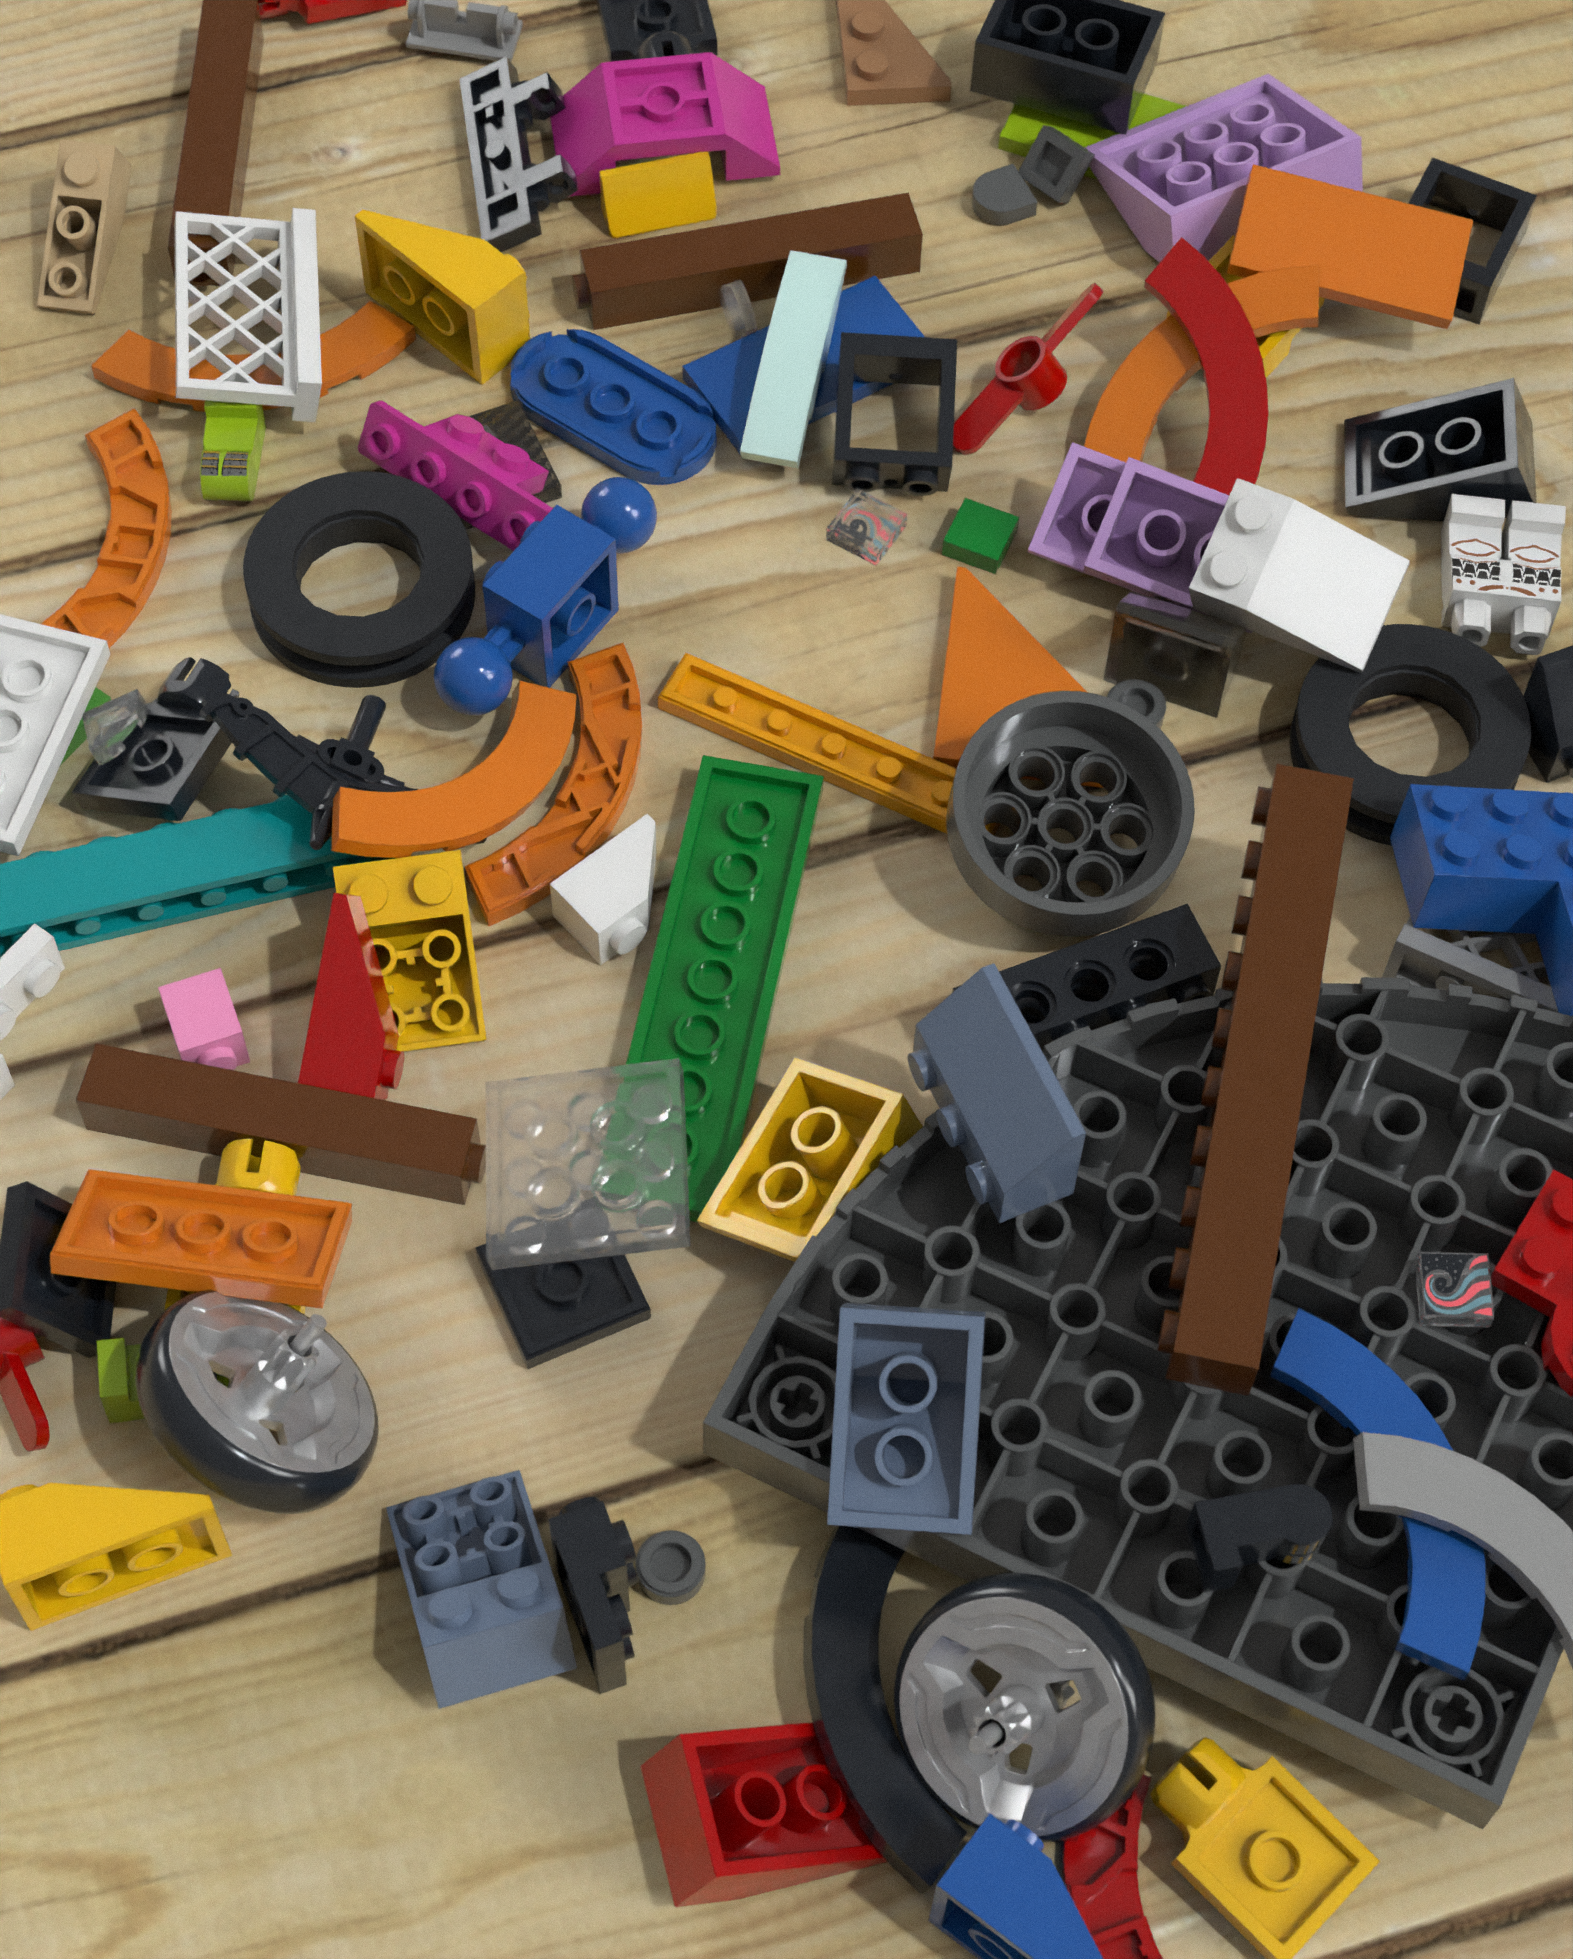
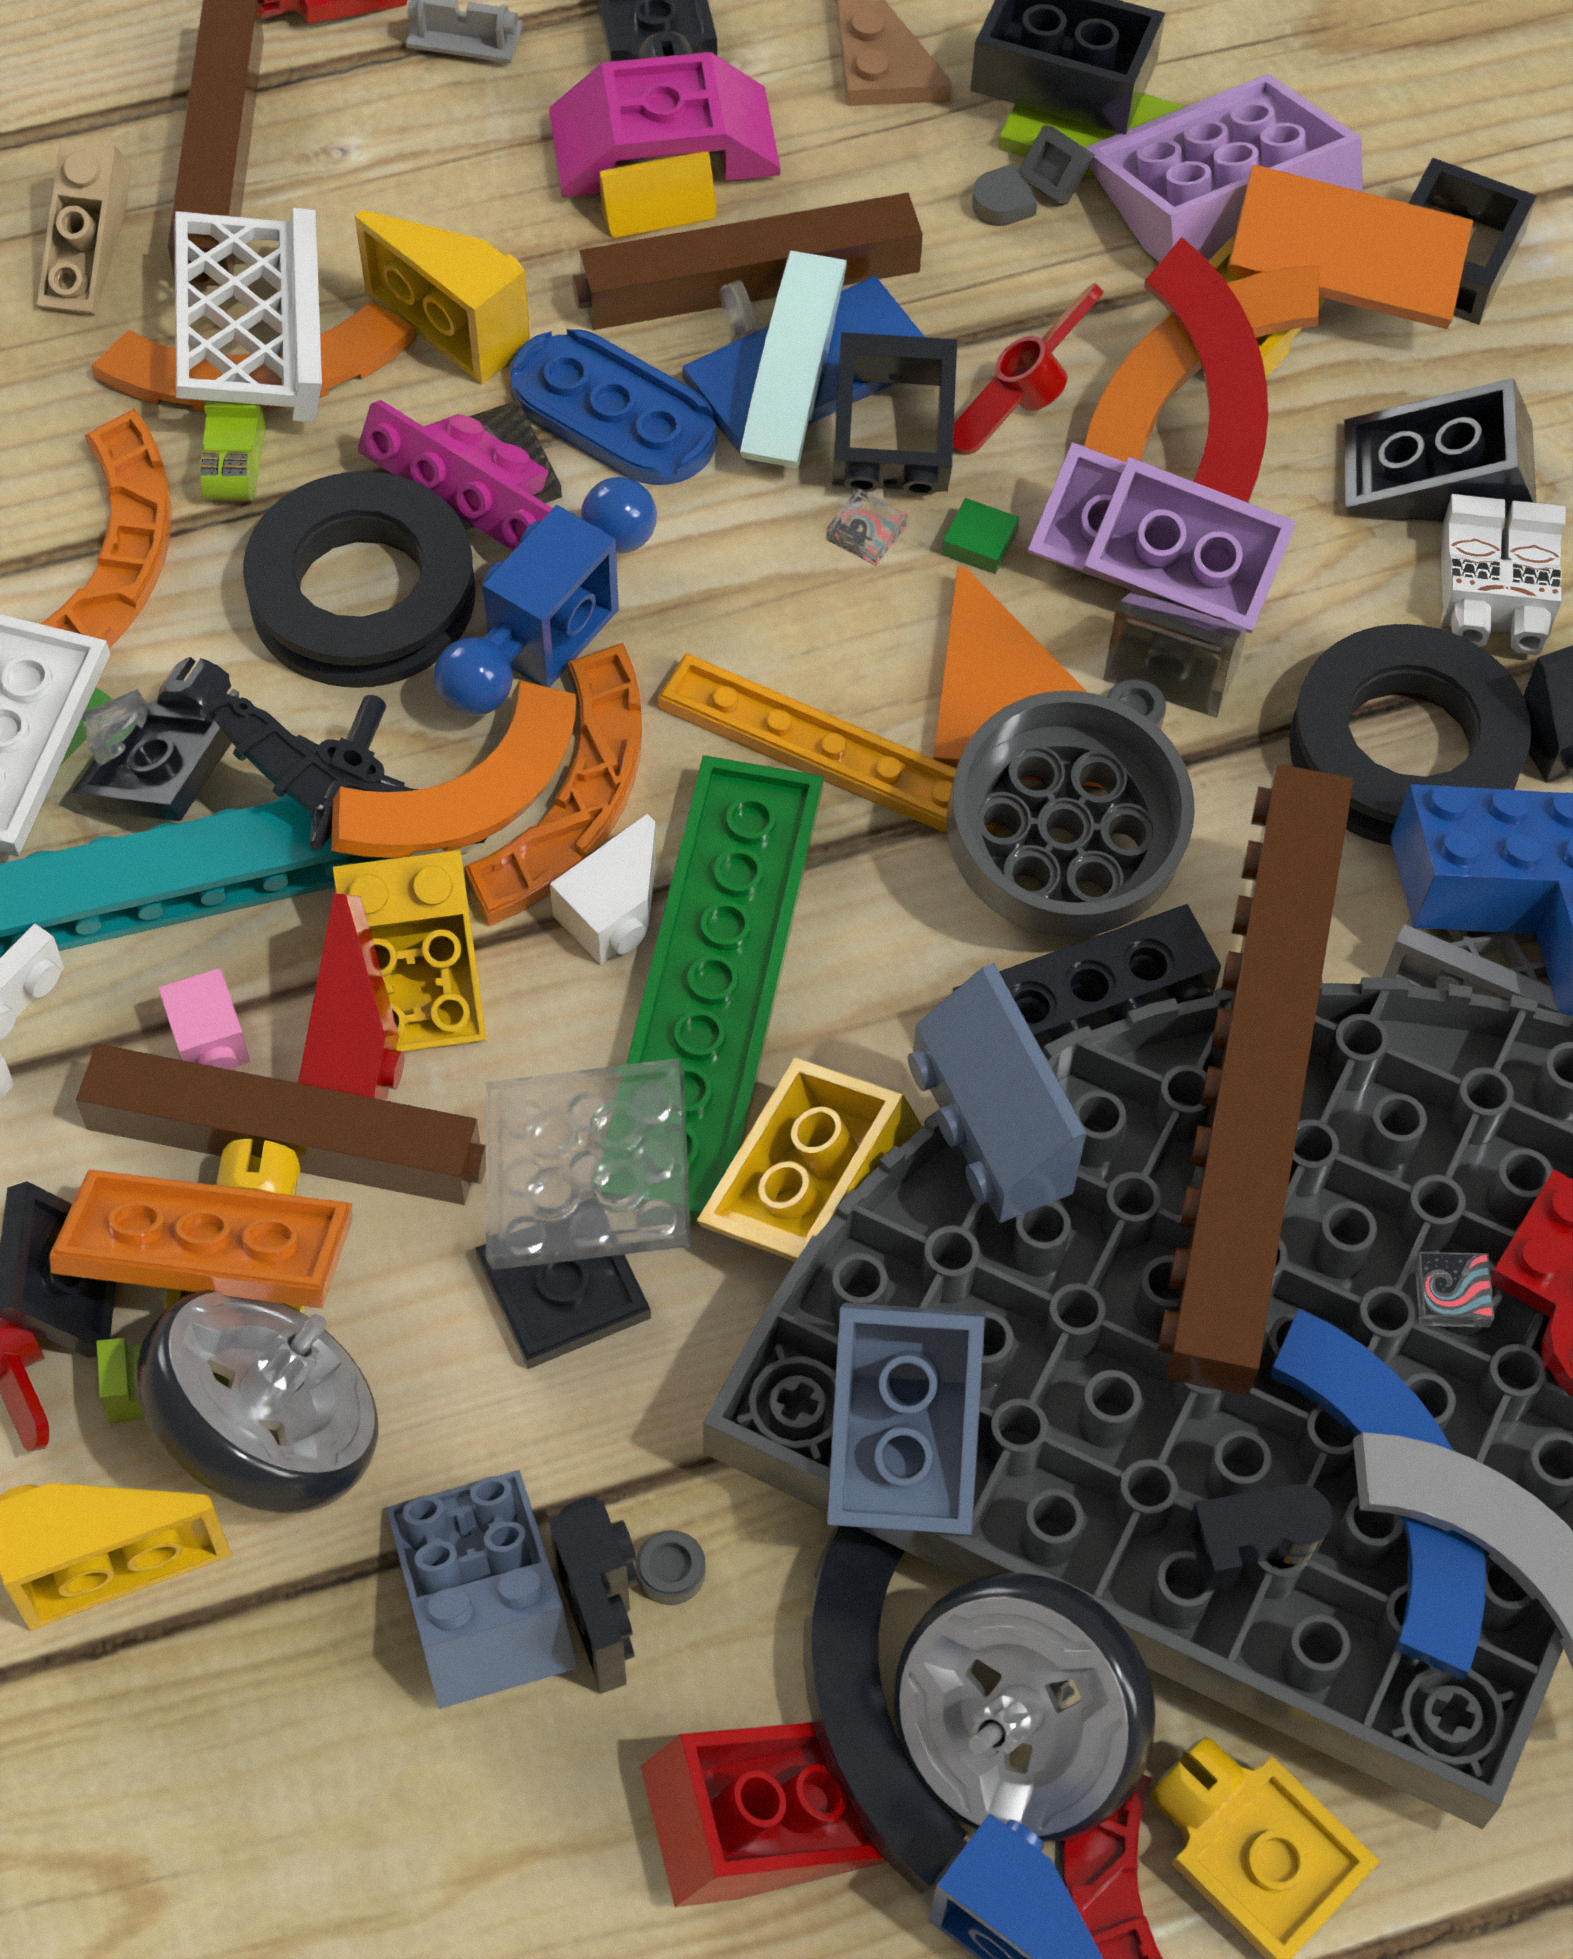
hinge [459,56,578,252] -> none
white slope [1189,478,1410,673] -> none

